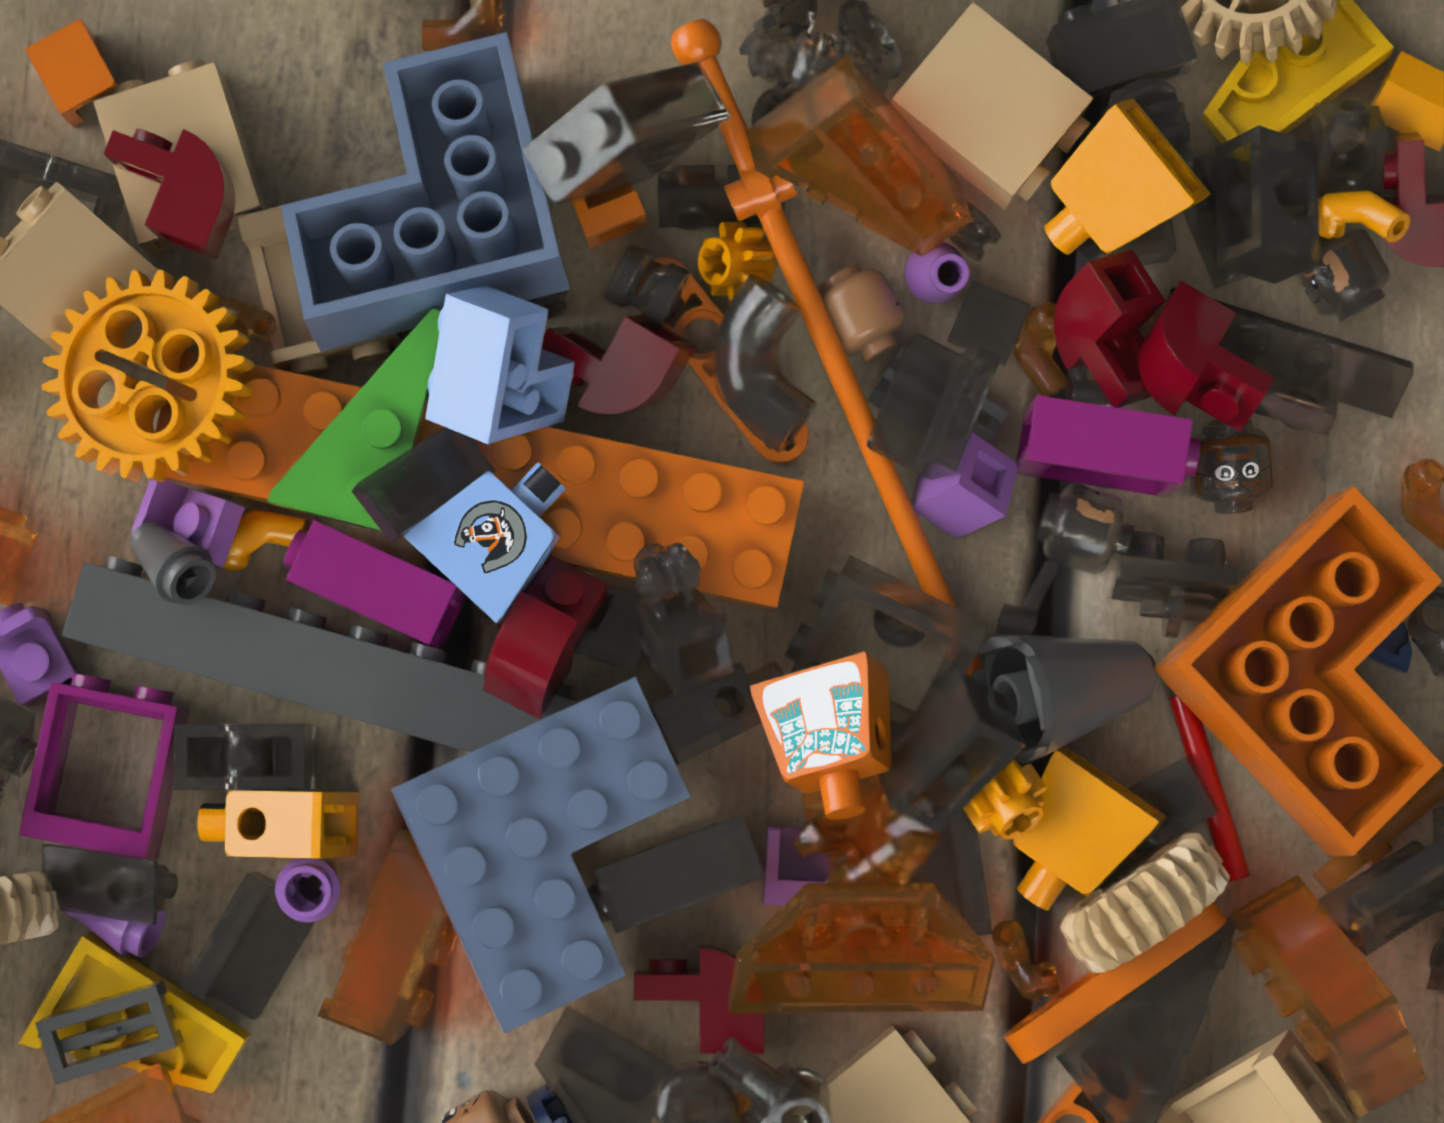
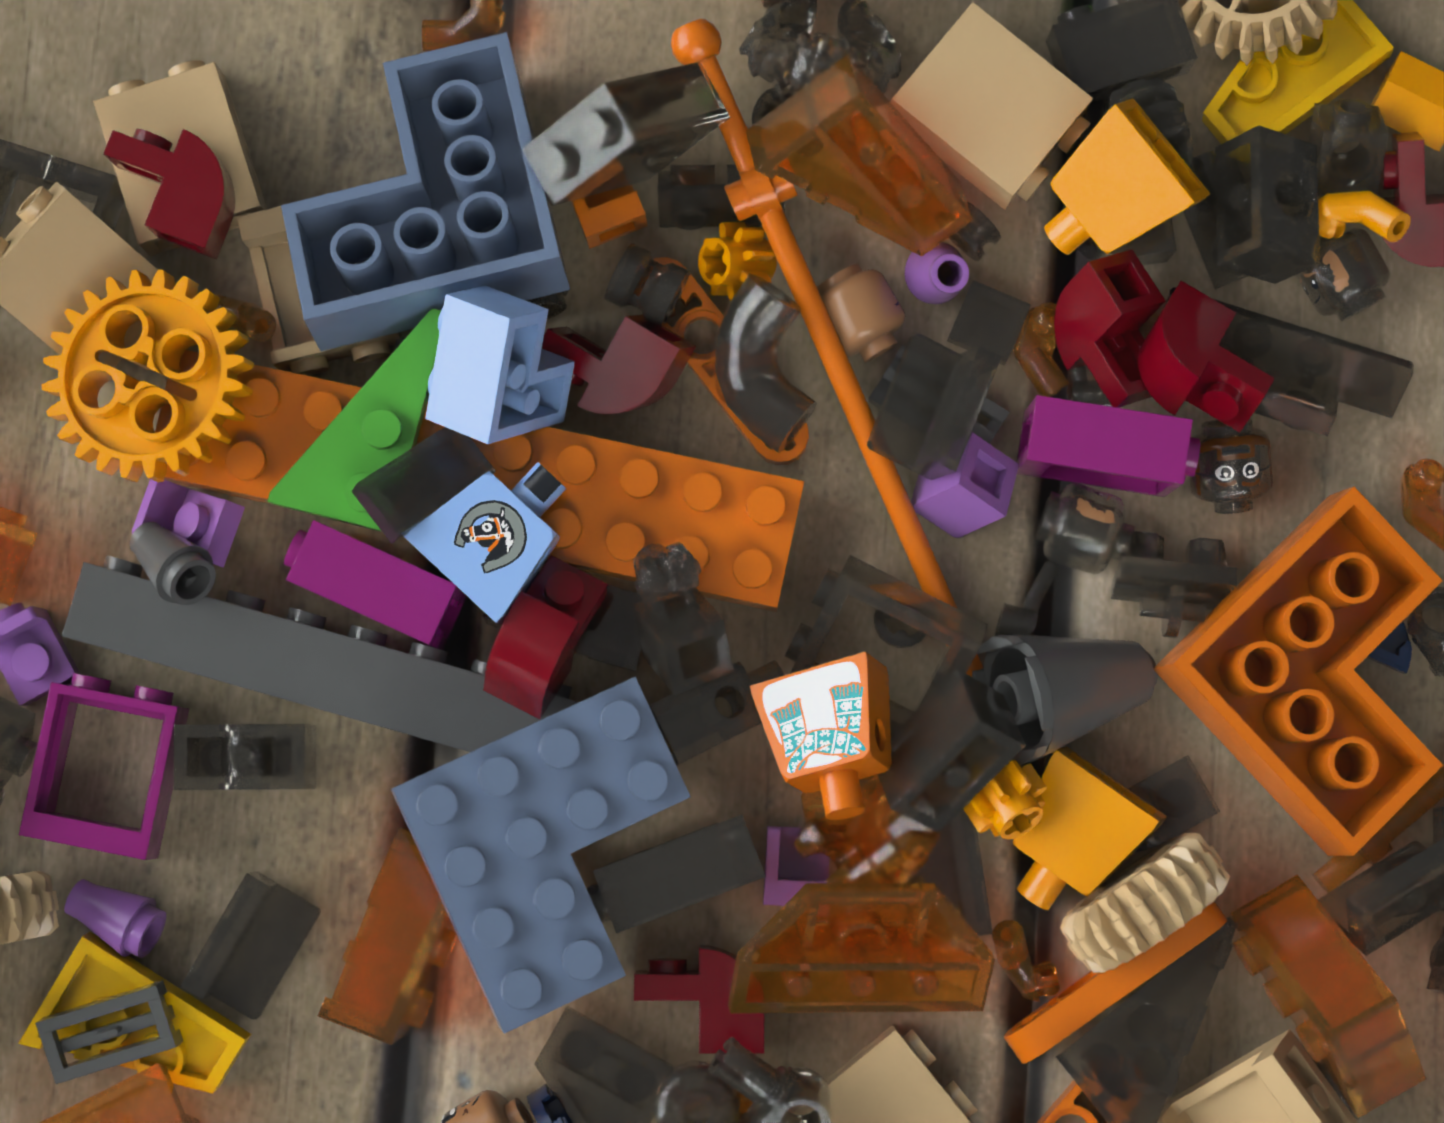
orange panel [25,19,117,127] -> none
clear smoke hinge [42,844,178,925] -> none
light orange torso [197,791,359,859] -> none
light orange arm [224,510,308,571] -> none
medium lavender cone [275,858,340,922] -> none
red bar [1168,696,1250,882] -> none

